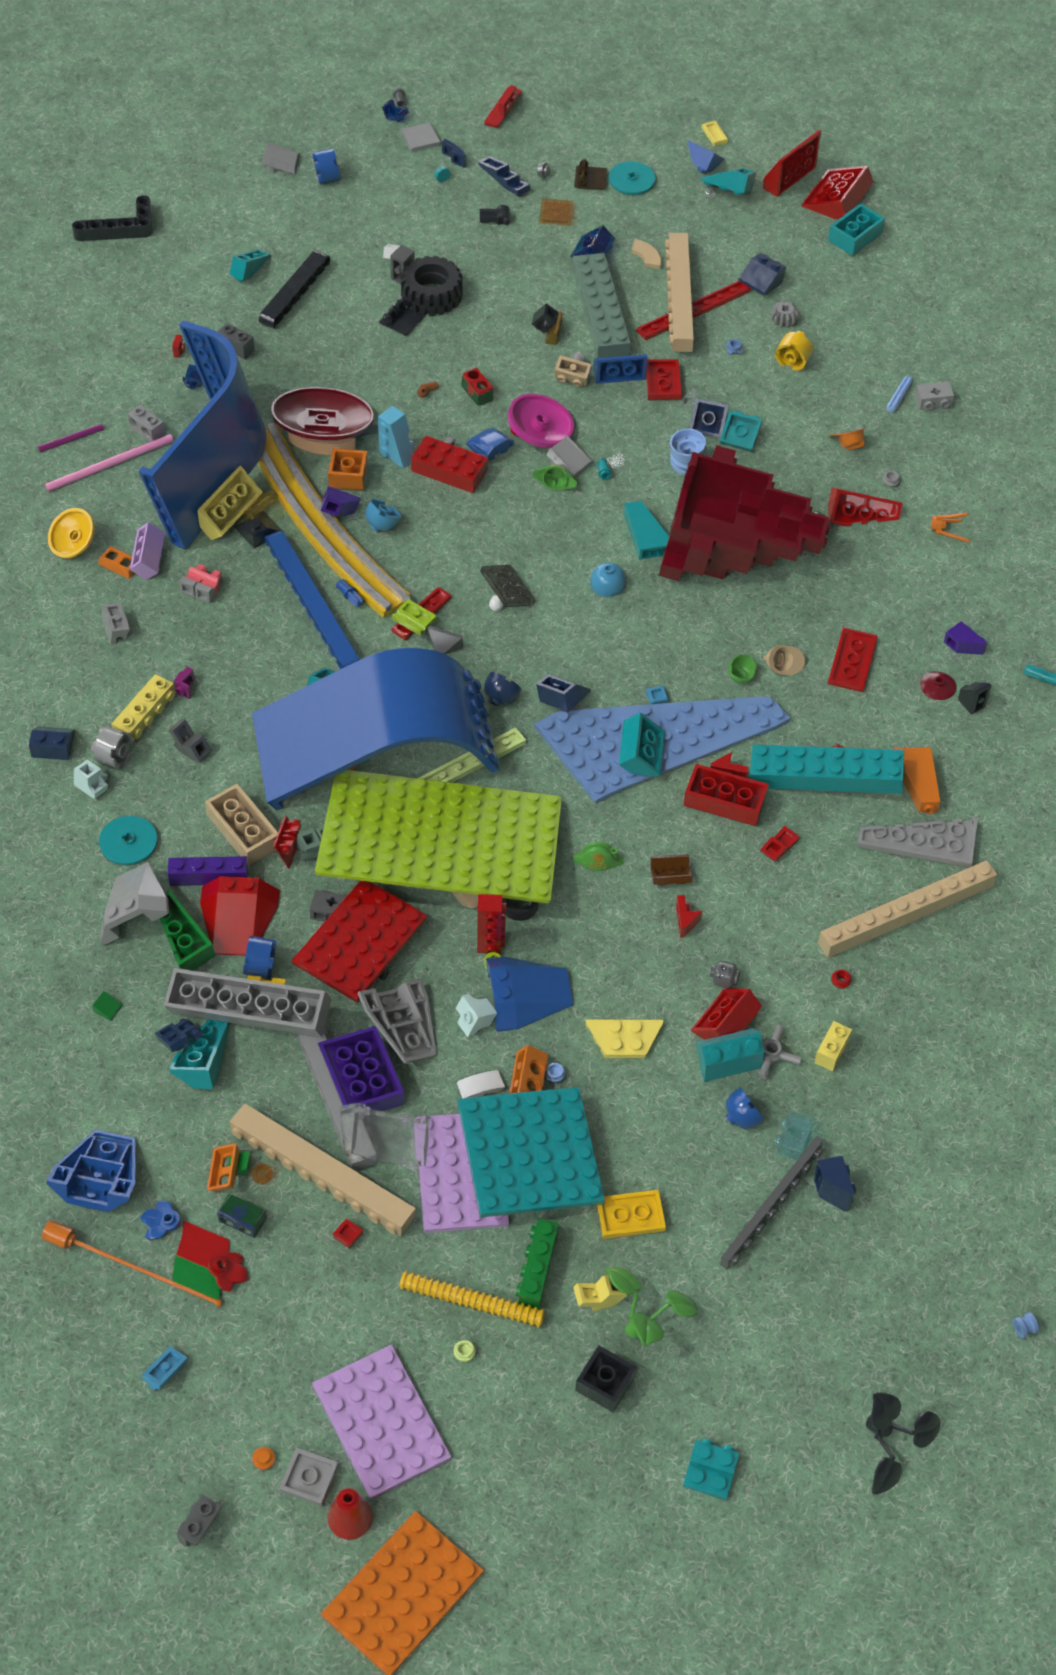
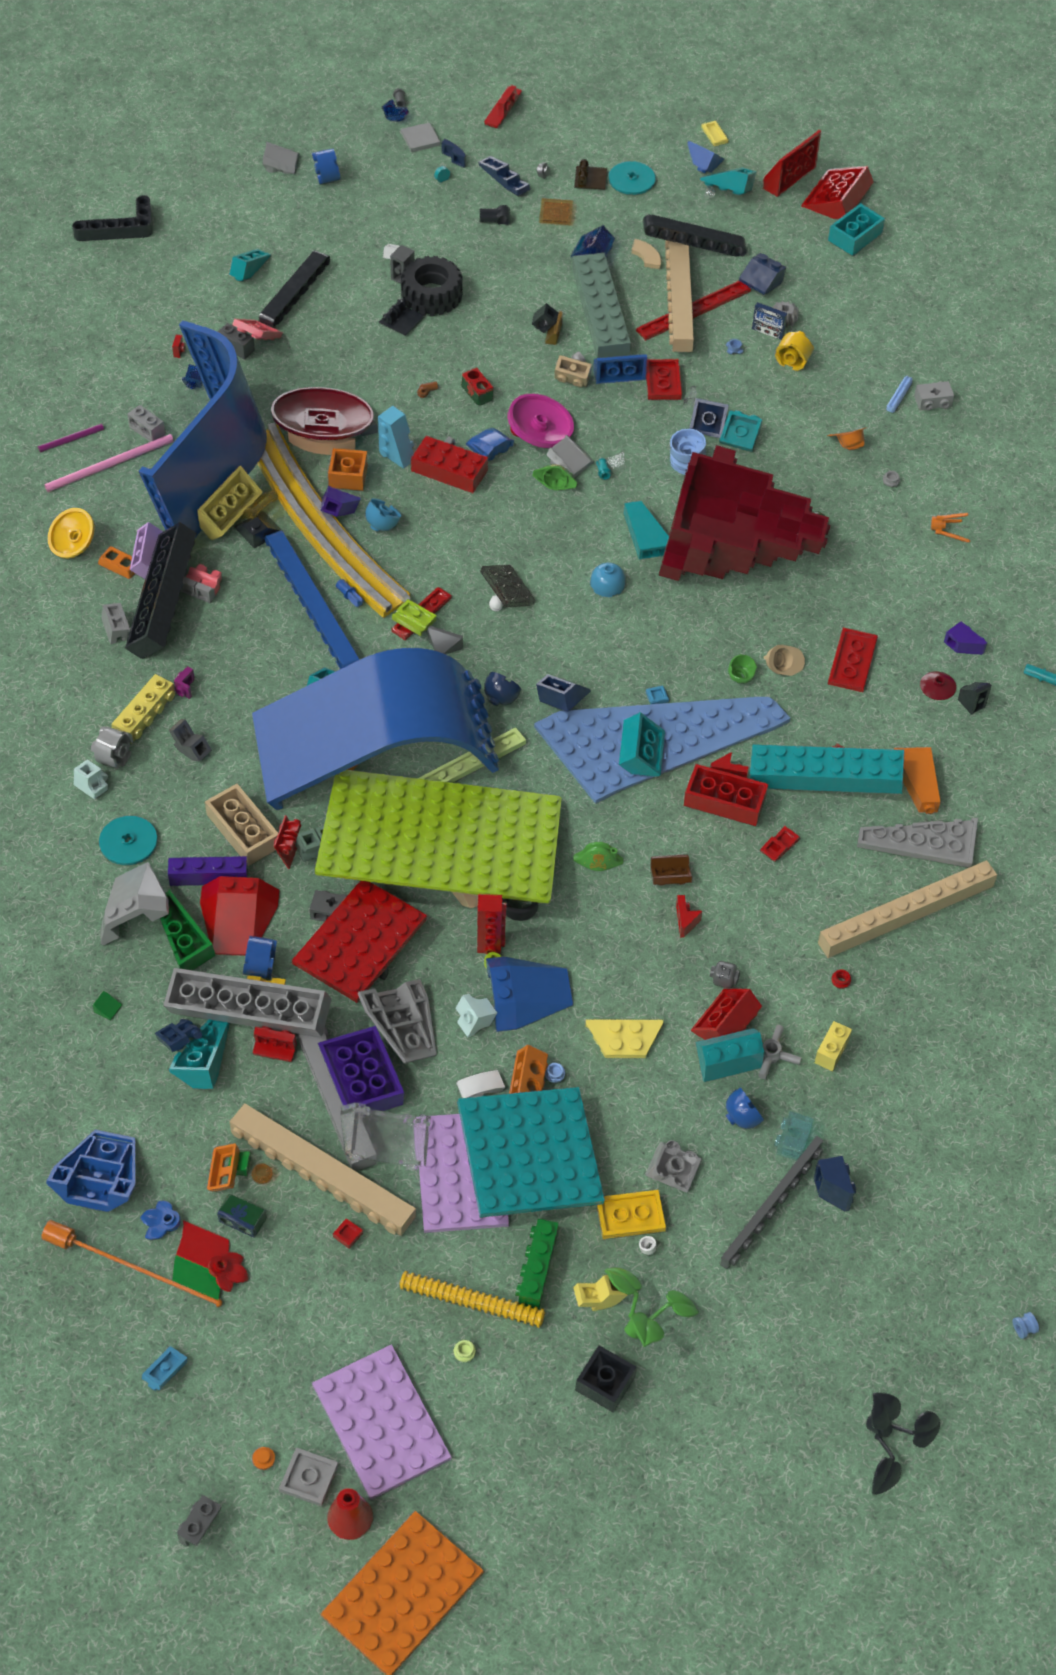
dark blue slope [29,726,75,760] -> none
teal plate [683,1438,739,1500] -> none
red wedge [828,487,903,526] -> none
none -> black brick [125,522,196,659]
none -> coral plate [232,319,283,340]
none -> red bracket [253,1026,297,1062]
none -> white hinge [639,1236,657,1255]
none -> black beam [643,214,747,257]
none -> light grey slope [645,1140,702,1193]
none -> tile [752,302,787,340]

